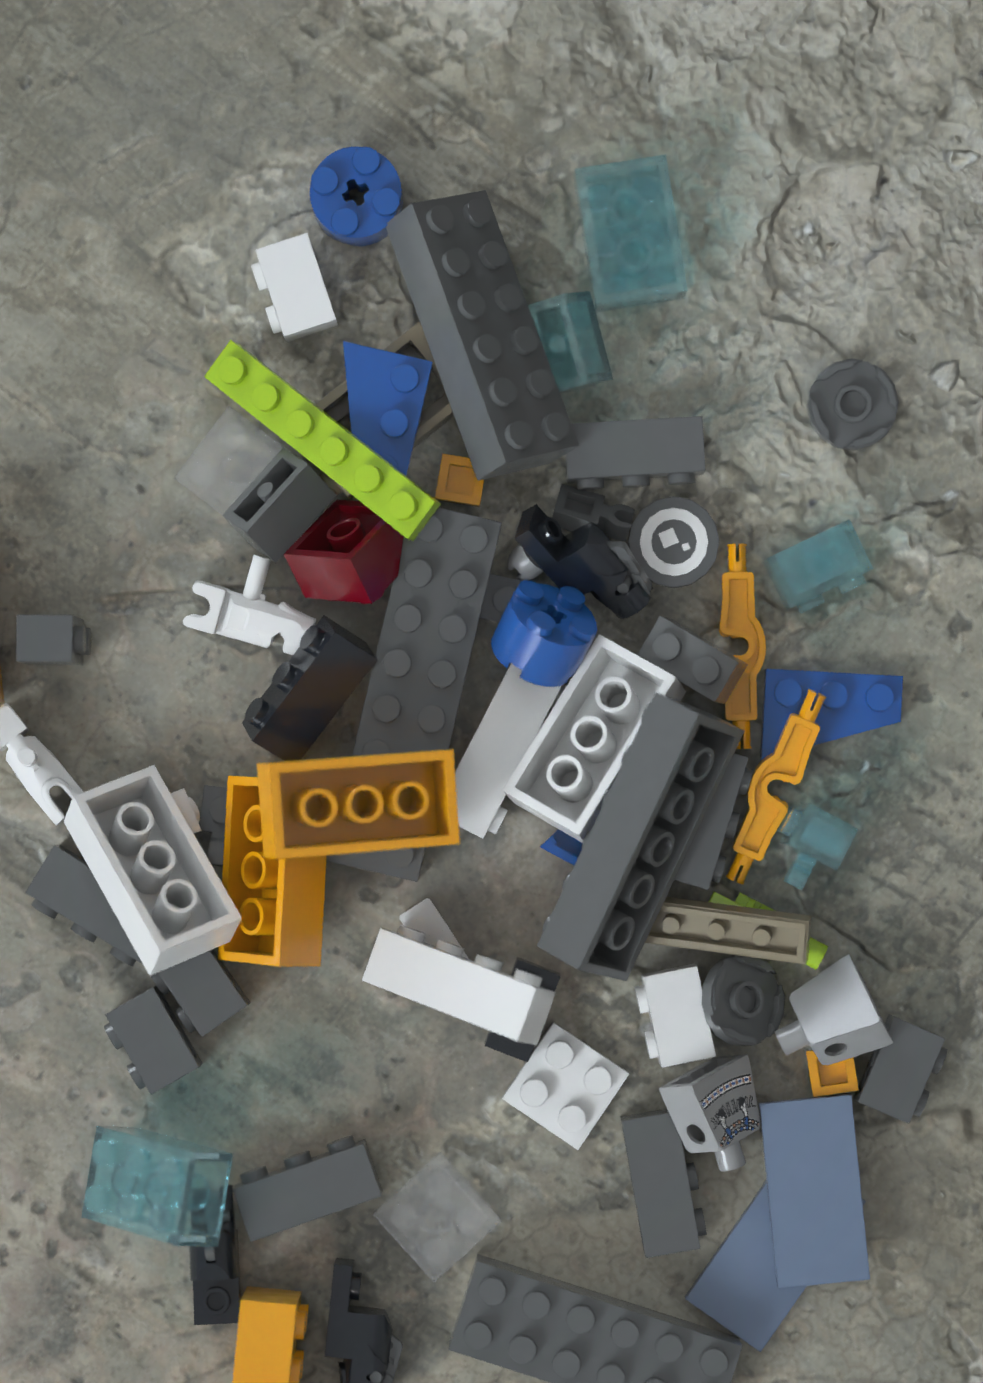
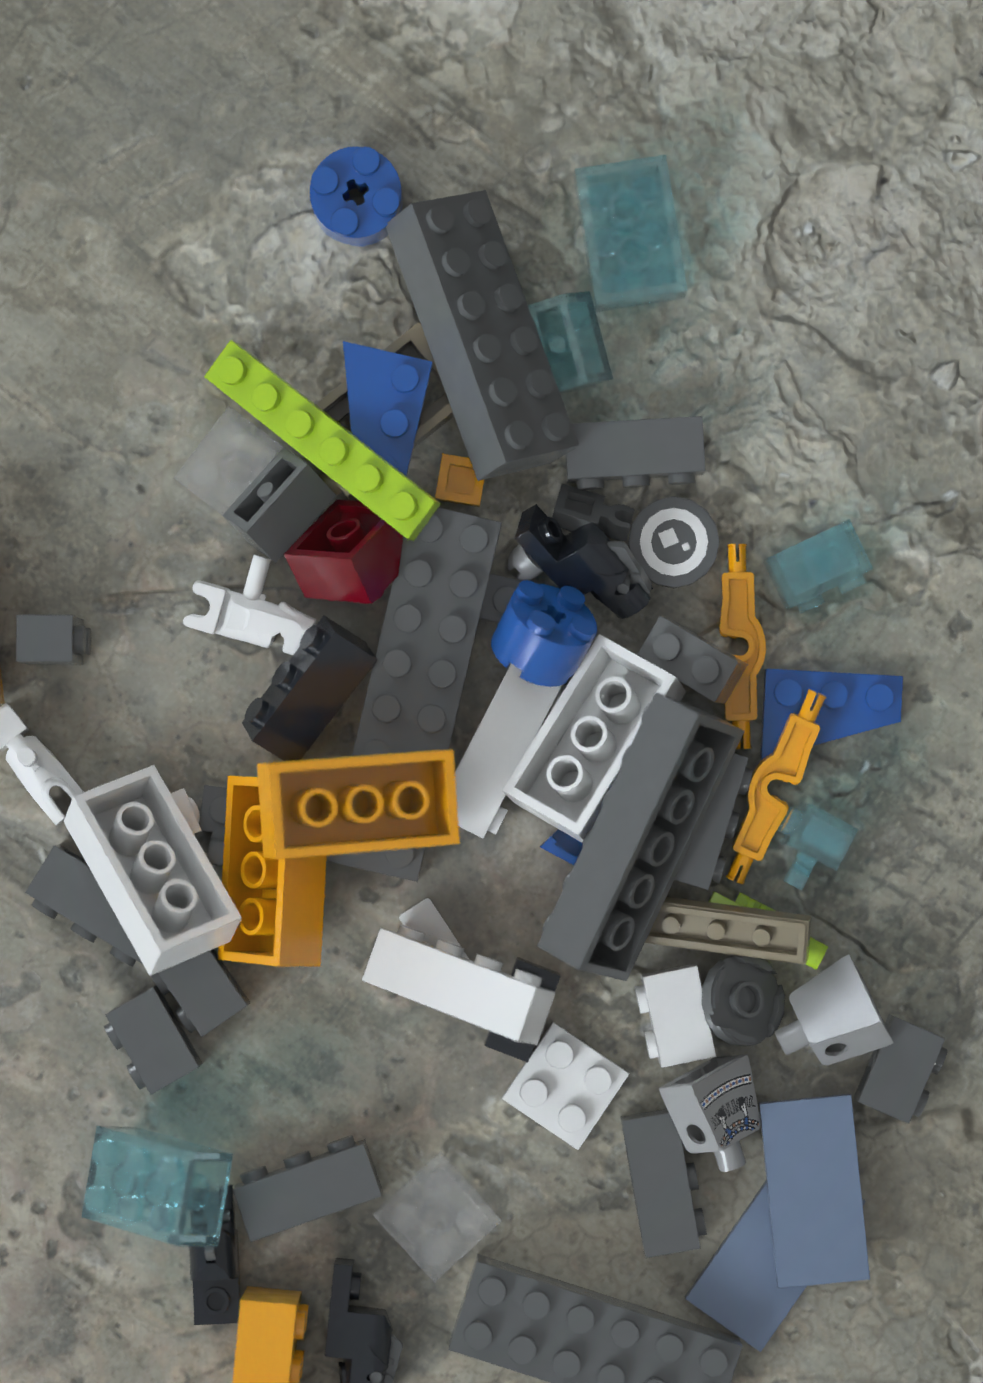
white brick [251,233,338,343] -> none
dark grey tile [806,358,899,451] -> none
light orange plate [806,1050,859,1097] -> none

